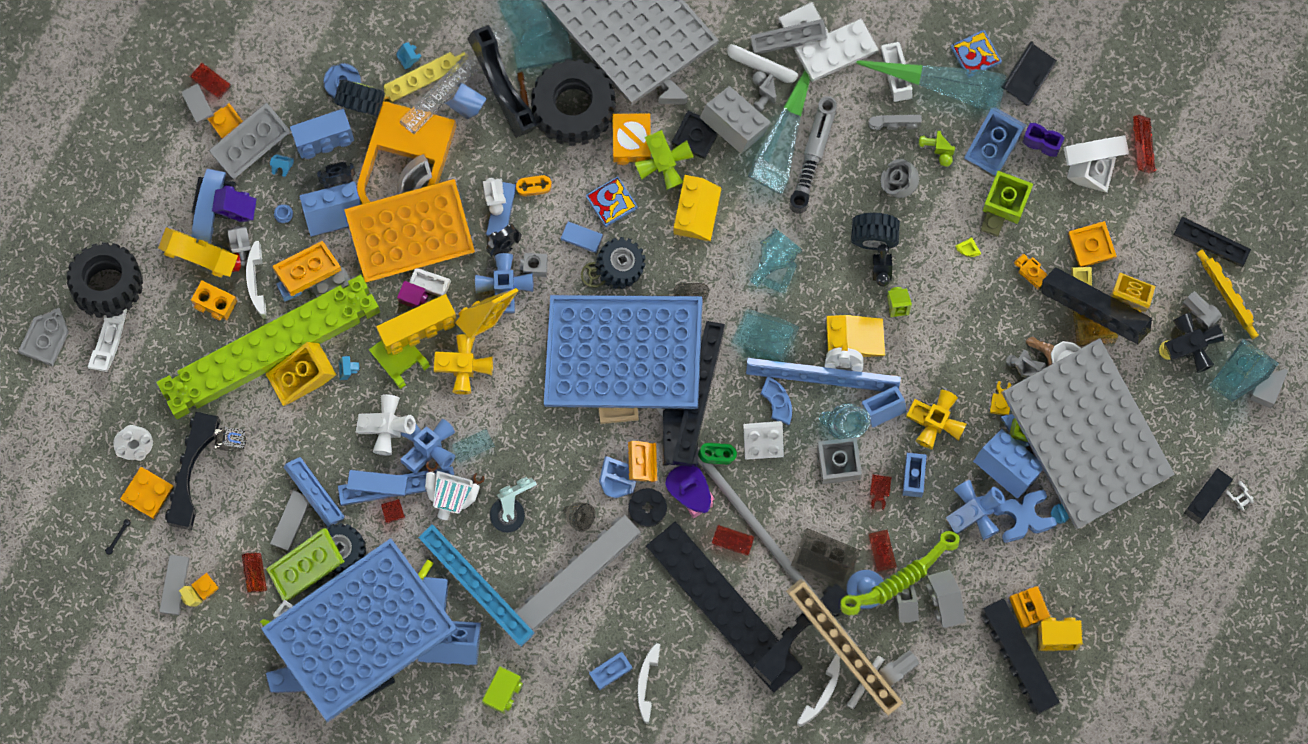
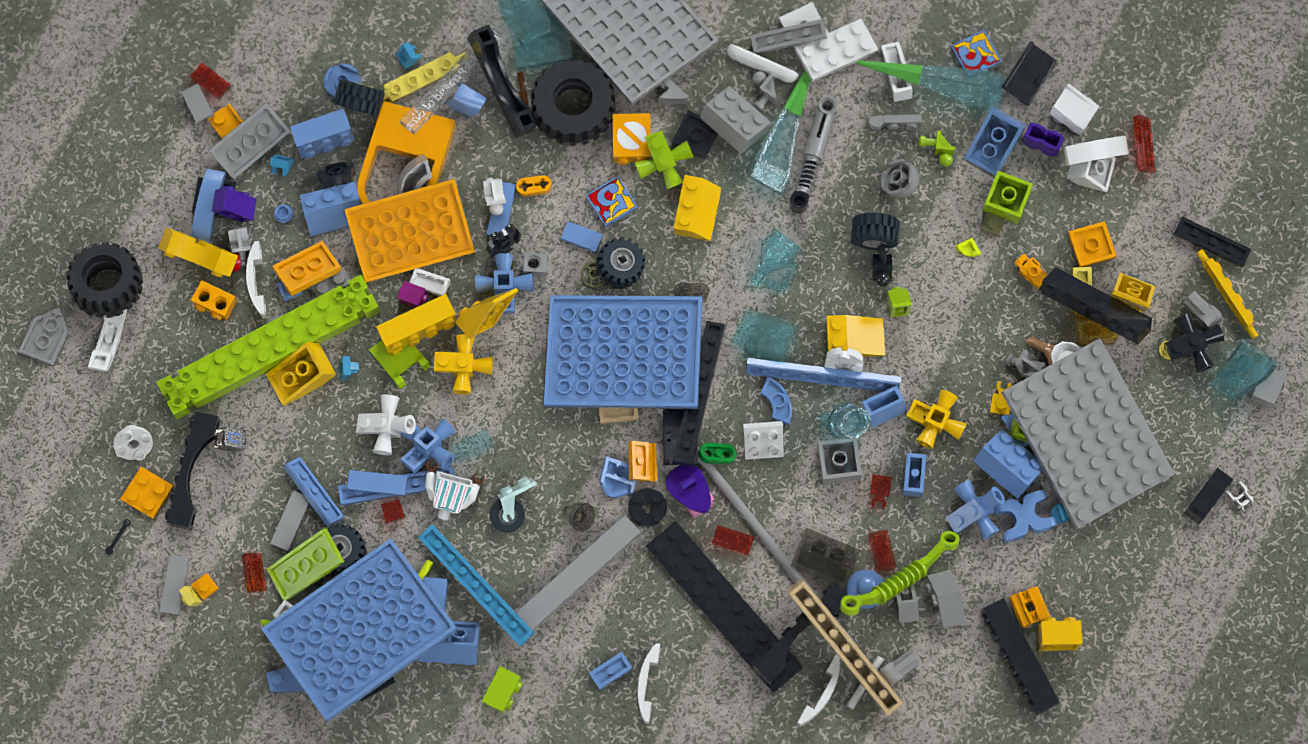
none -> white slope [1049,84,1099,136]

